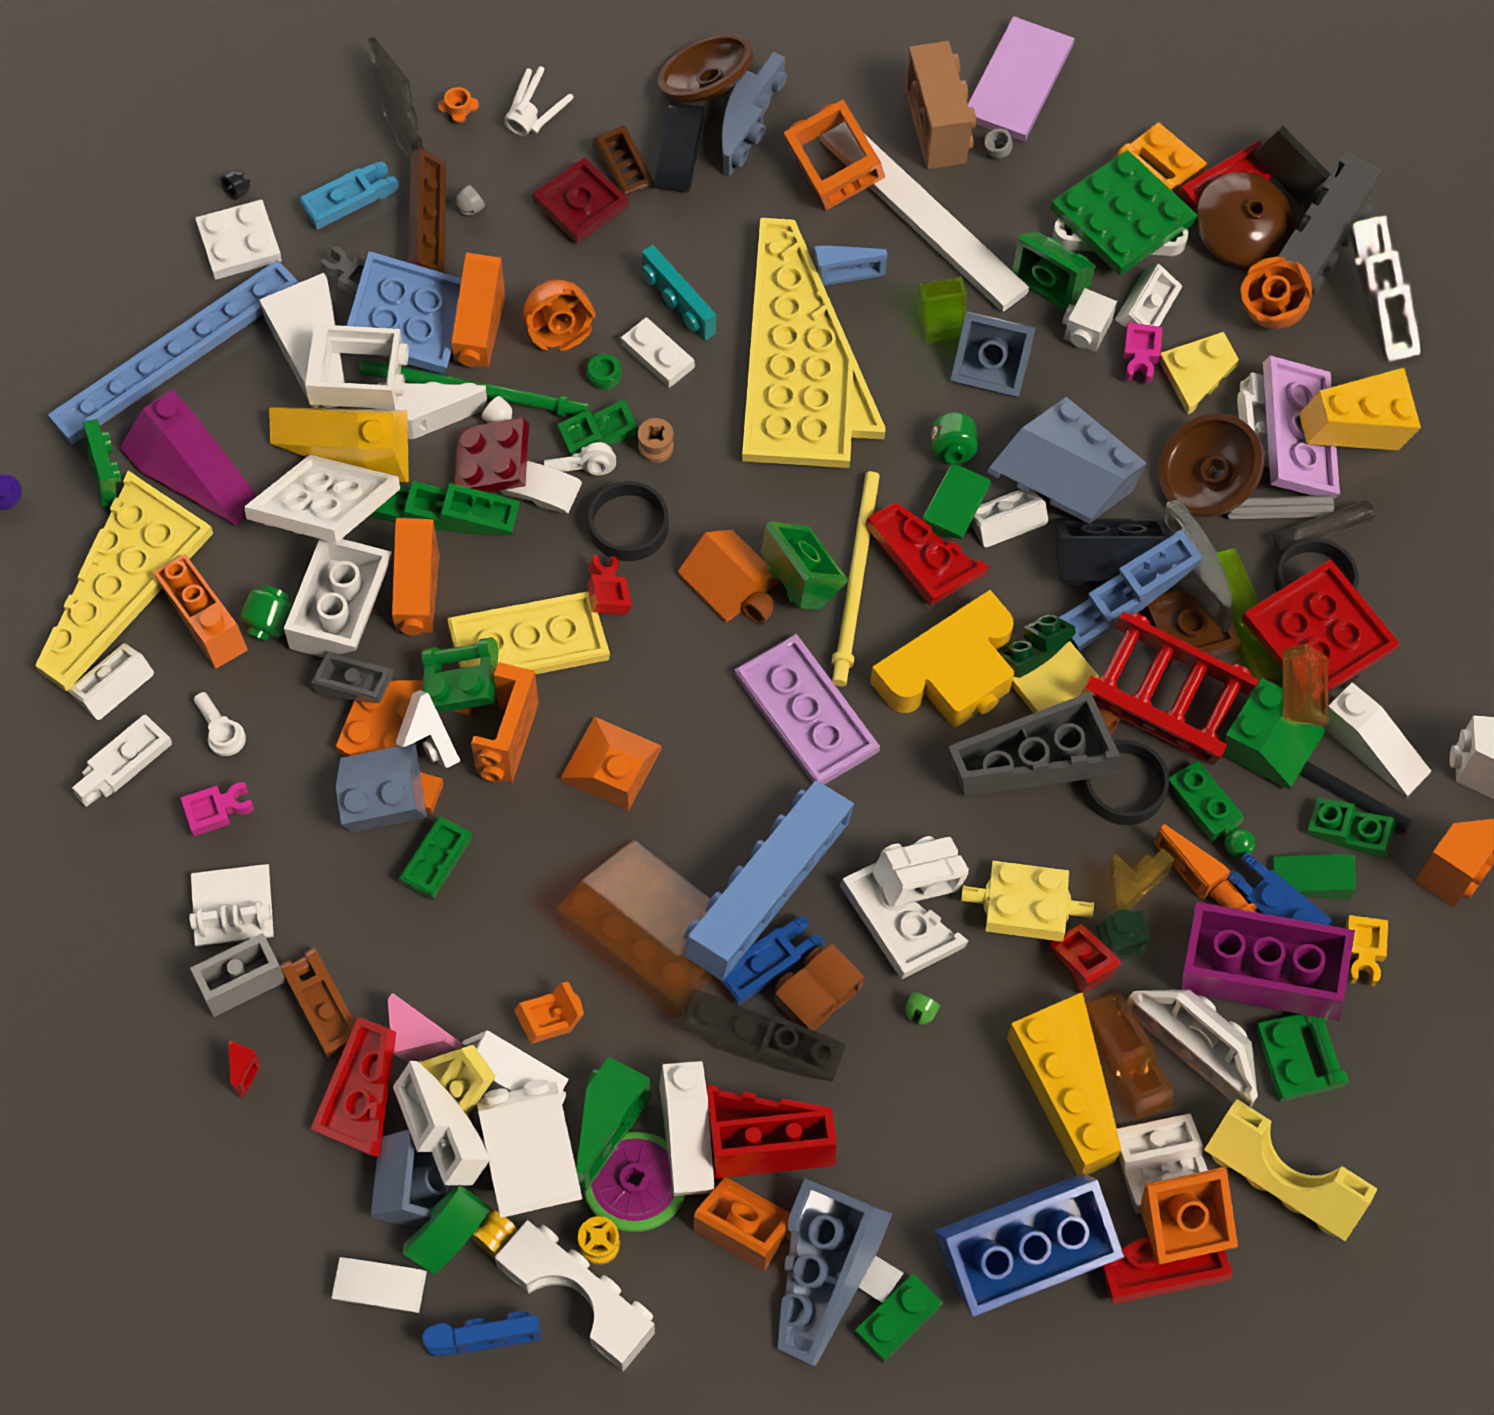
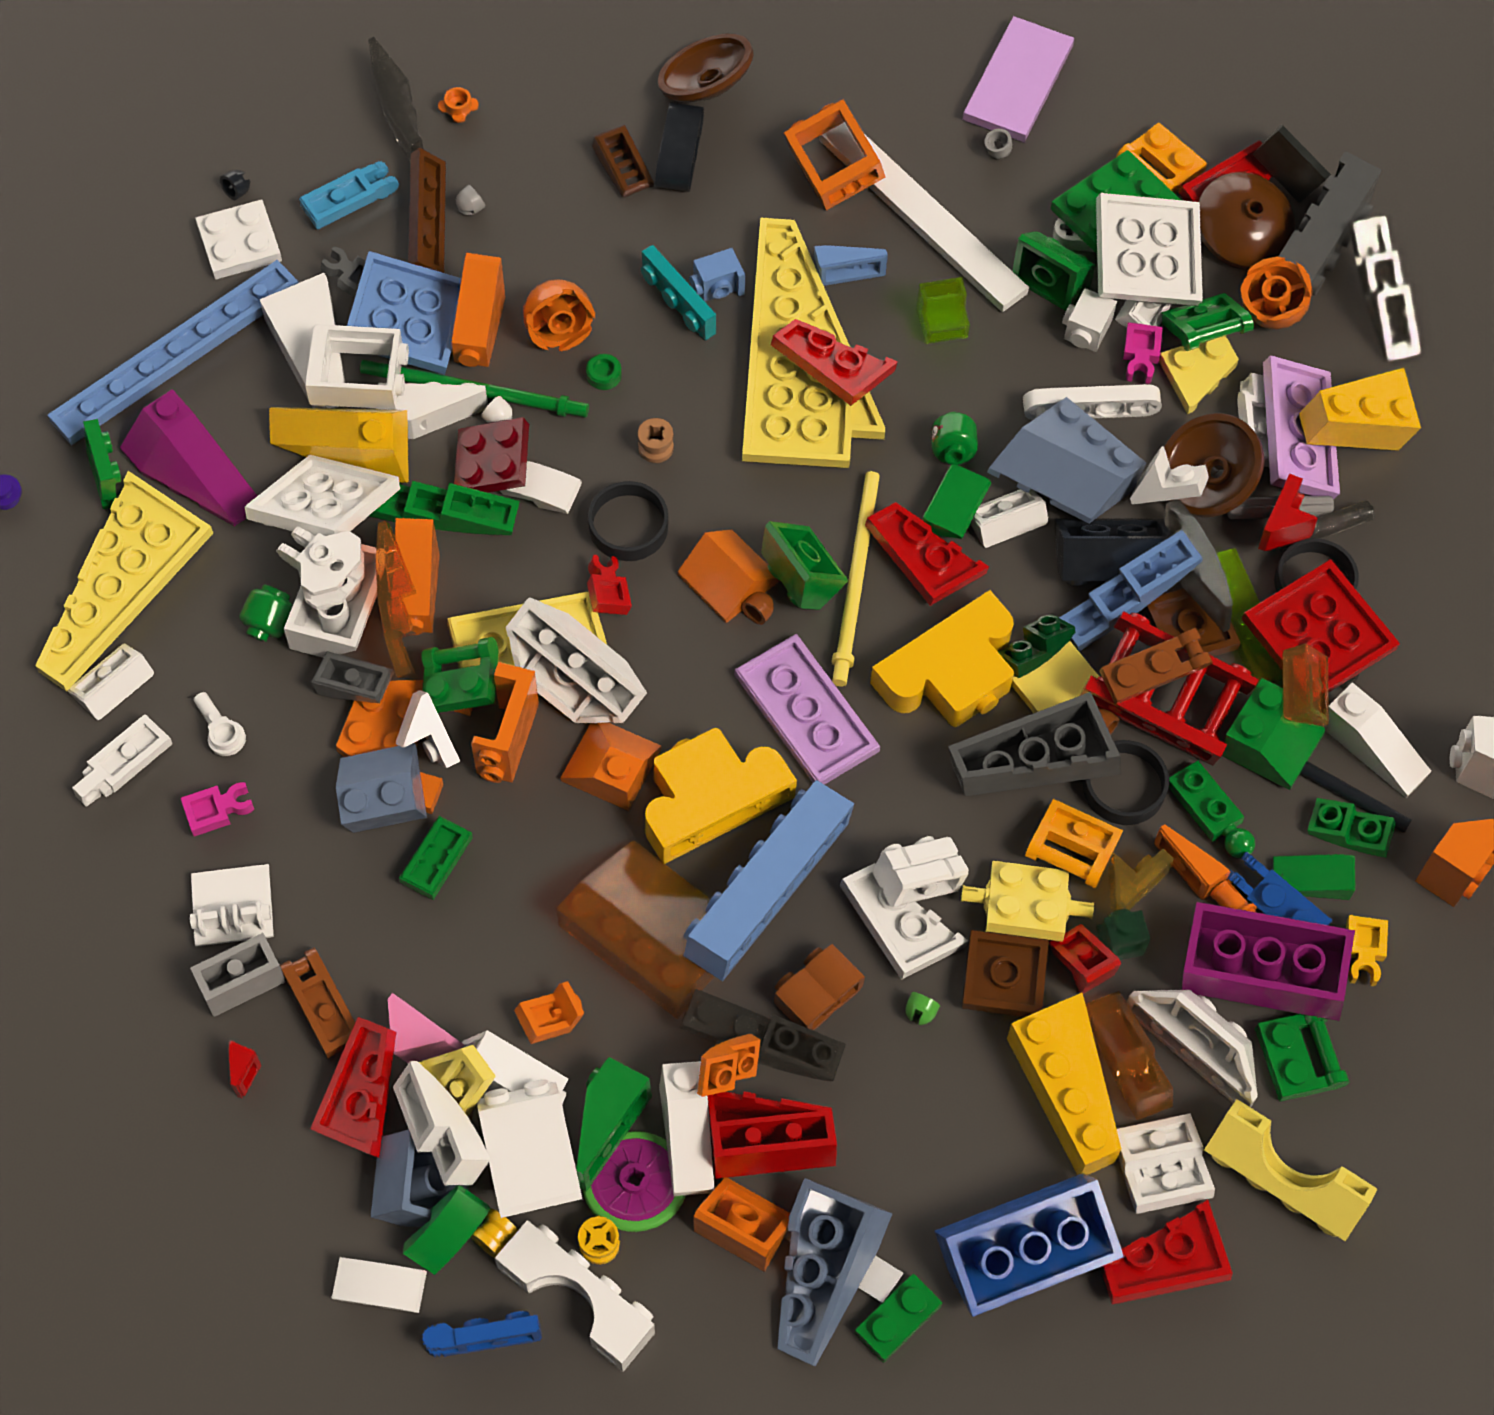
orange slope [153,554,248,669] -> none
white plant [504,66,573,137] -> none
dark red plate [532,157,629,244] -> none
white plate [544,442,616,475] -> none
green slope [557,399,639,455] -> none
white plate [621,317,695,388] -> none
blue hinge [717,916,824,1006] -> none
sand blue slope [722,52,787,177] -> none
medium nougat brick [905,41,976,170] -> none
sand blue slope [950,311,1036,397] -> none
orange slope [1140,1167,1238,1264] -> none
none -> white hinge [276,526,365,610]
none -> clear orange slope [375,521,416,679]
none -> white wedge [506,597,647,723]
none -> yellow brick [645,728,797,865]
none -> medium blue brick [690,248,745,301]
none -> orange slope [697,1034,761,1097]
none -> red wing [771,318,898,406]
none -> reddish brown plate [962,930,1049,1017]
none -> white beam [1023,384,1162,420]
none -> light orange plate [1025,799,1123,888]
none -> white plate [1096,193,1203,306]
none -> dark orange plate [1099,628,1213,705]
none -> white slope [1130,446,1209,504]
none -> green plate [1161,293,1254,351]
none -> red slope [1258,473,1318,551]

